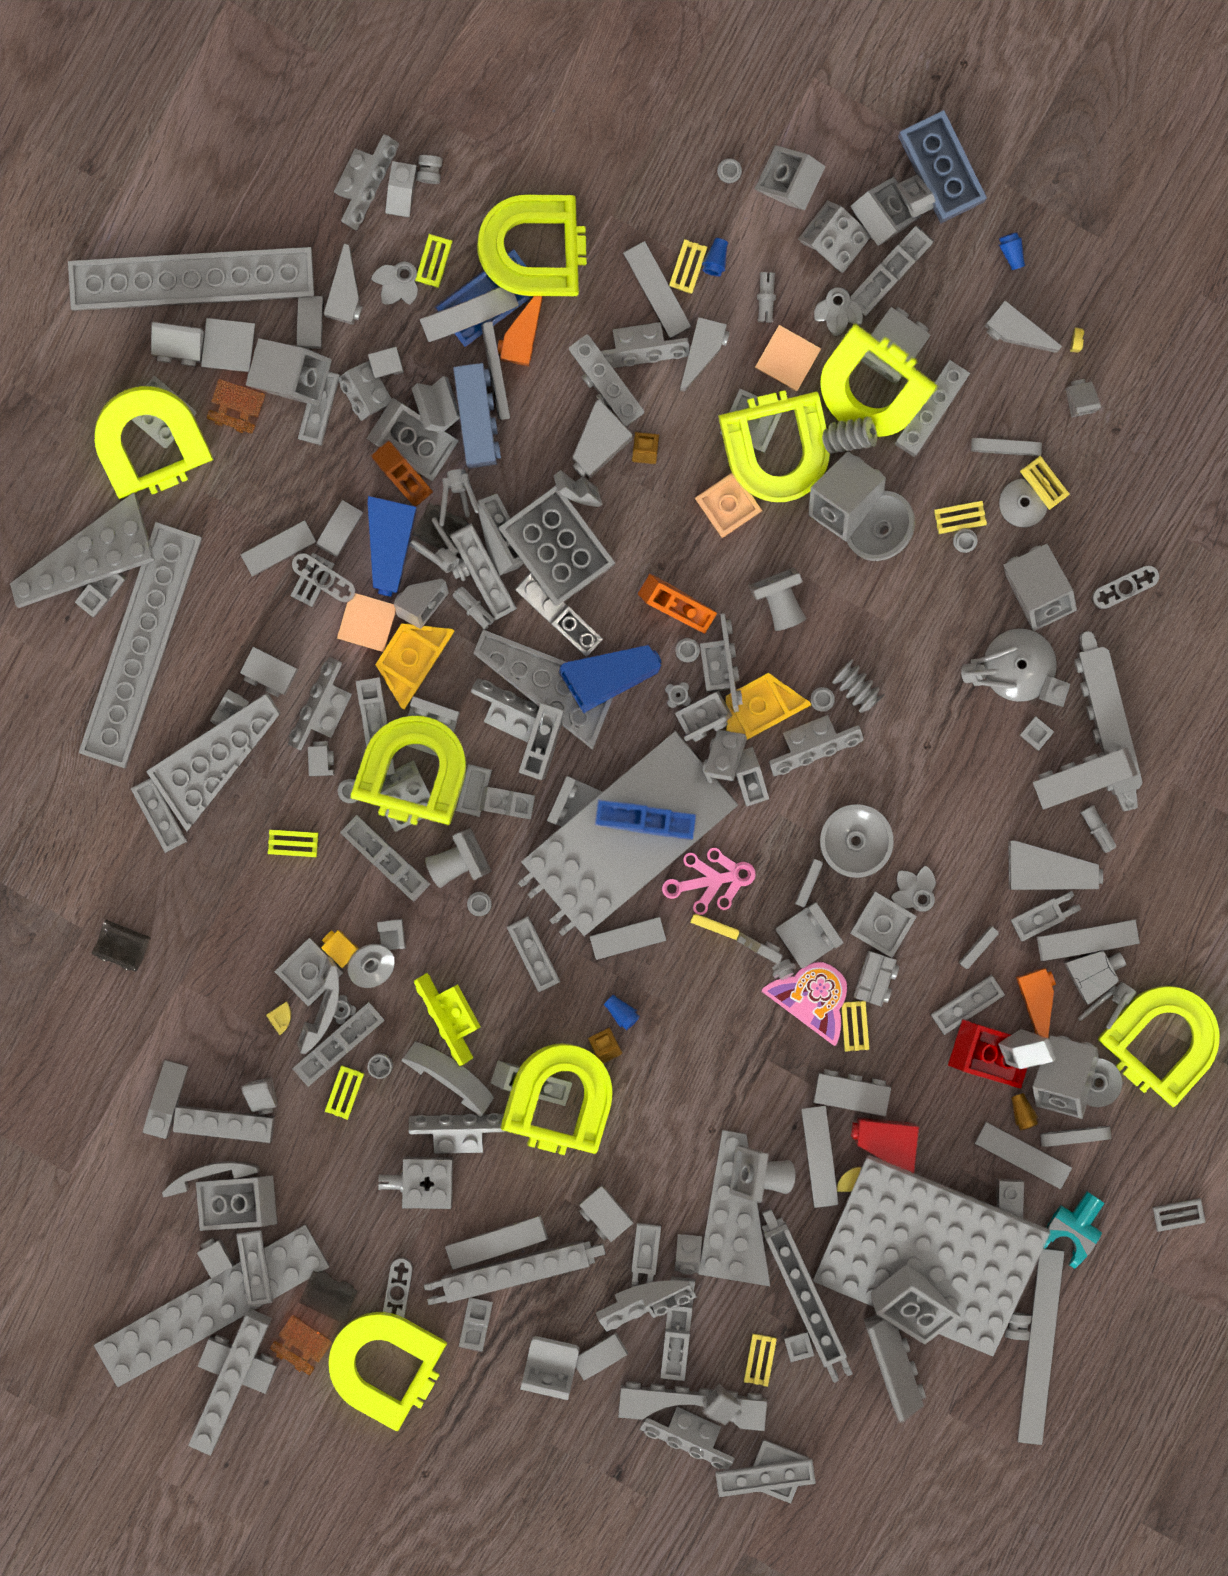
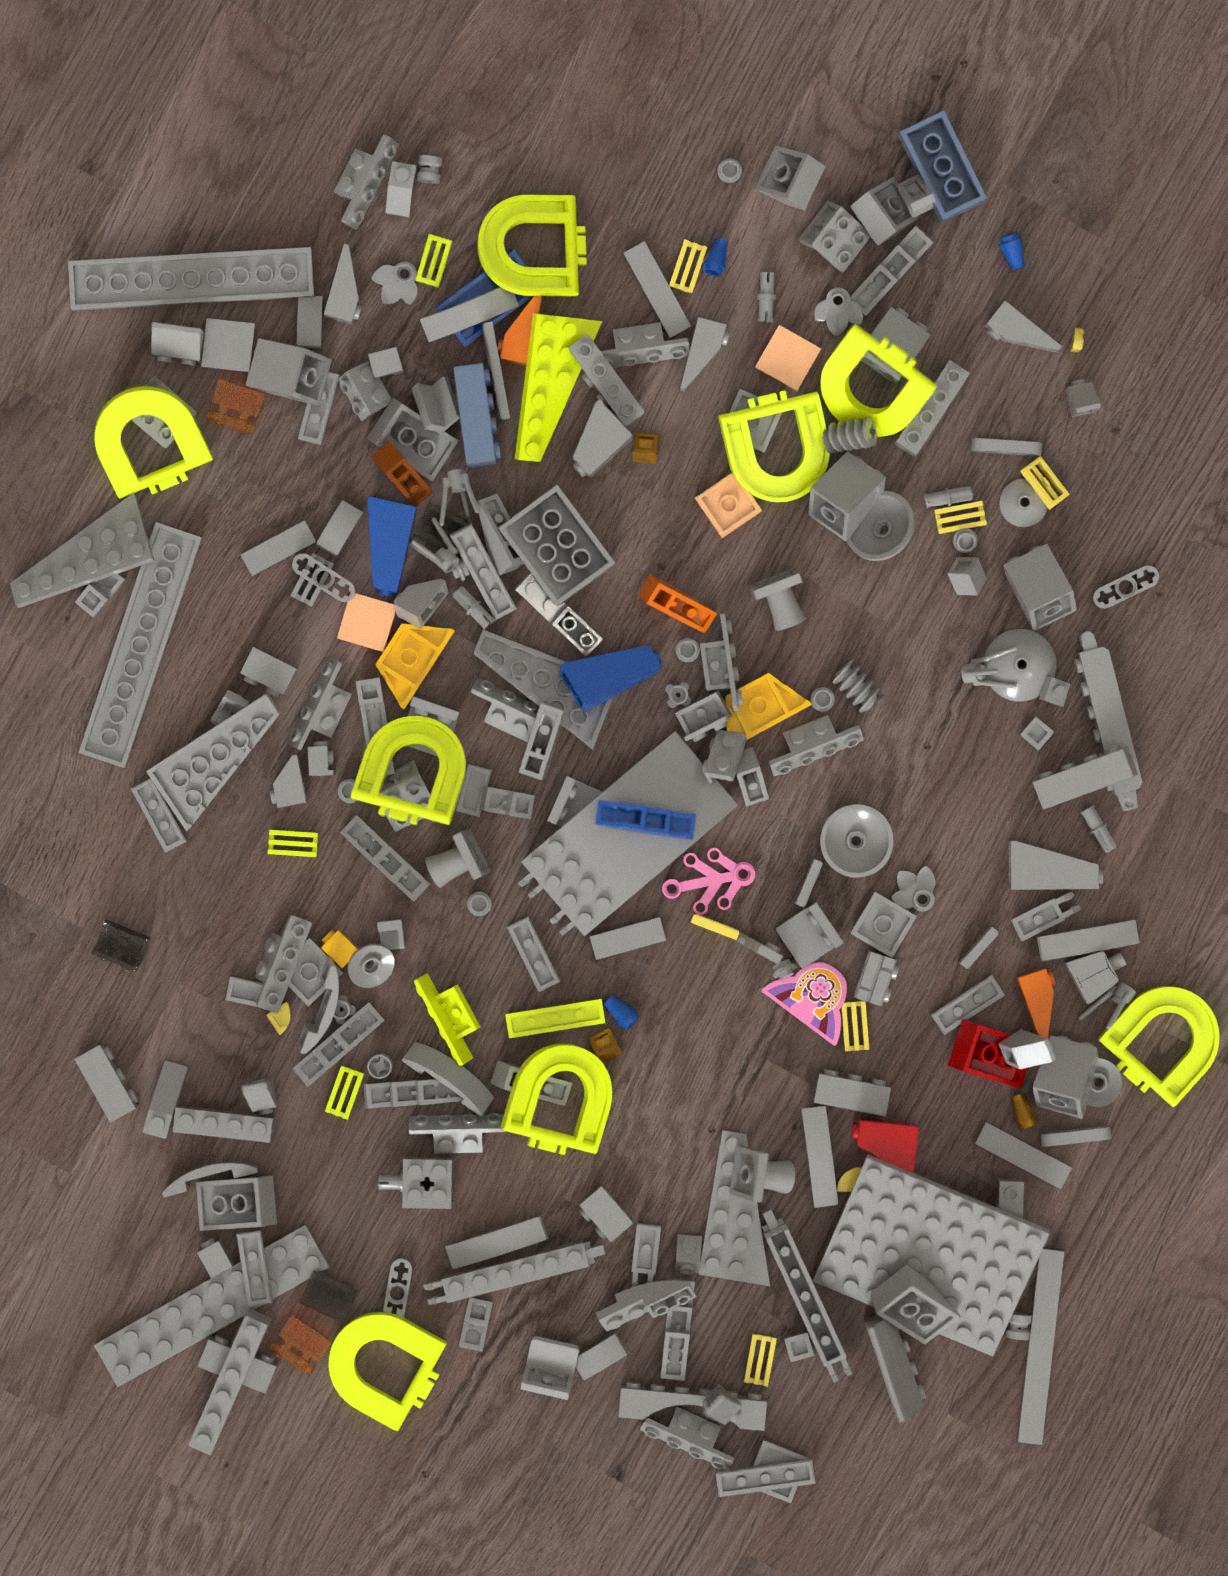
light grey slope [553,470,603,507] -> none
teal connector [1043,1191,1105,1269] -> none
light grey tile [1152,1198,1206,1232] -> none
none -> light grey brick [74,1043,139,1123]
none -> light grey tile [225,976,263,1007]
none -> light grey bracket [255,915,312,1013]
none -> light grey slope [270,754,308,808]
none -> light grey slope [364,1078,464,1109]
none -> neon yellow plate [505,999,605,1038]
none -> neon yellow wing [514,313,602,462]
none -> light grey axle [924,486,973,509]
none -> light grey panel [948,557,987,596]

